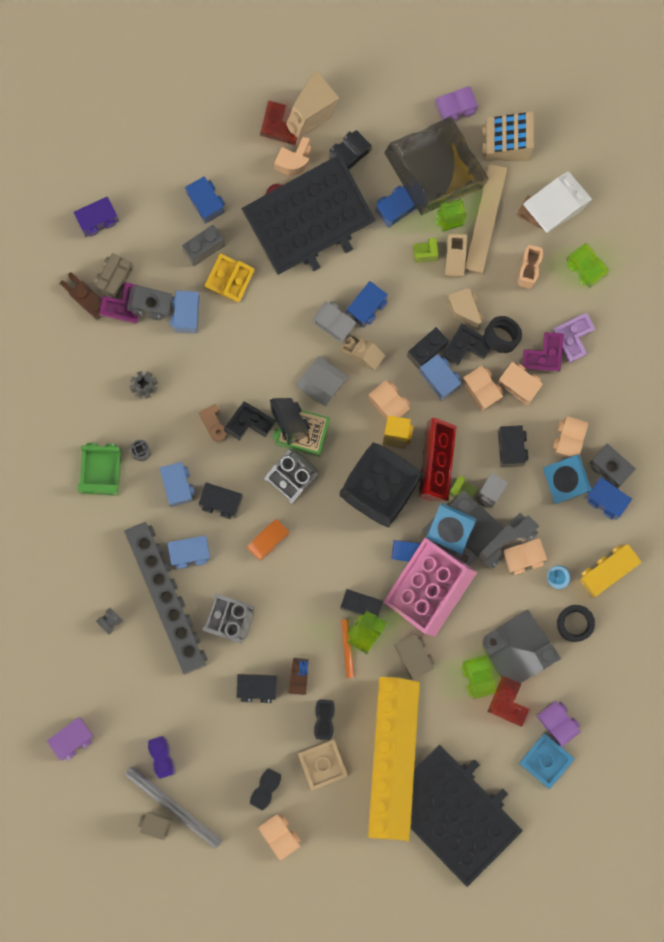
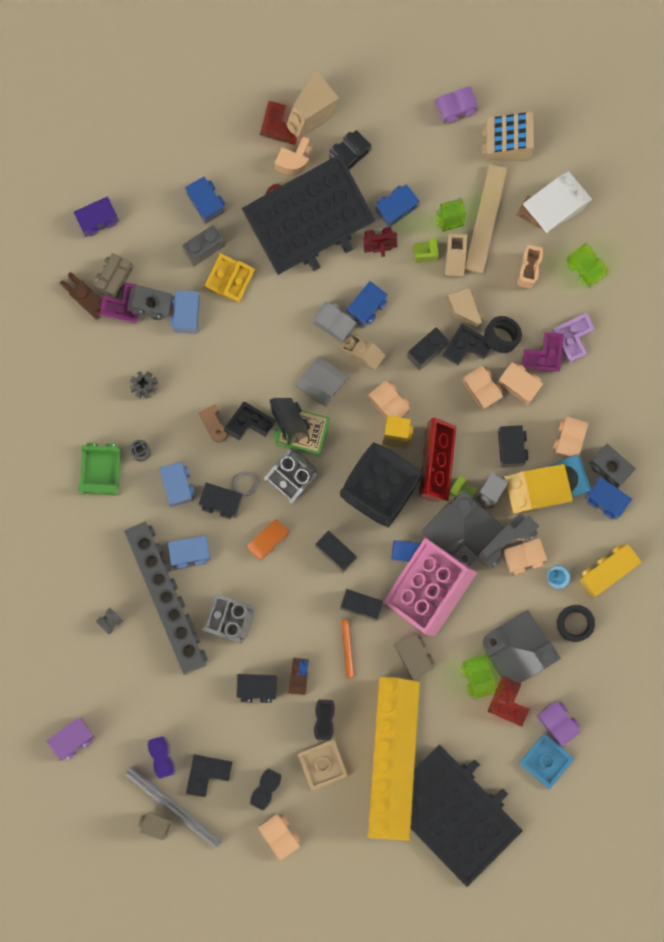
clear neon green brick [347,611,387,654] -> none
clear smoke tile [384,116,489,216] -> none
medium blue brick [419,354,461,401] -> none
dark azure tile [427,503,477,555] -> none
none -> black plate [186,754,233,797]
none -> light grey piece [234,472,258,496]
none -> black brick [315,530,357,573]
none -> dark red hips [363,227,398,257]
none -> yellow slope [505,464,573,515]

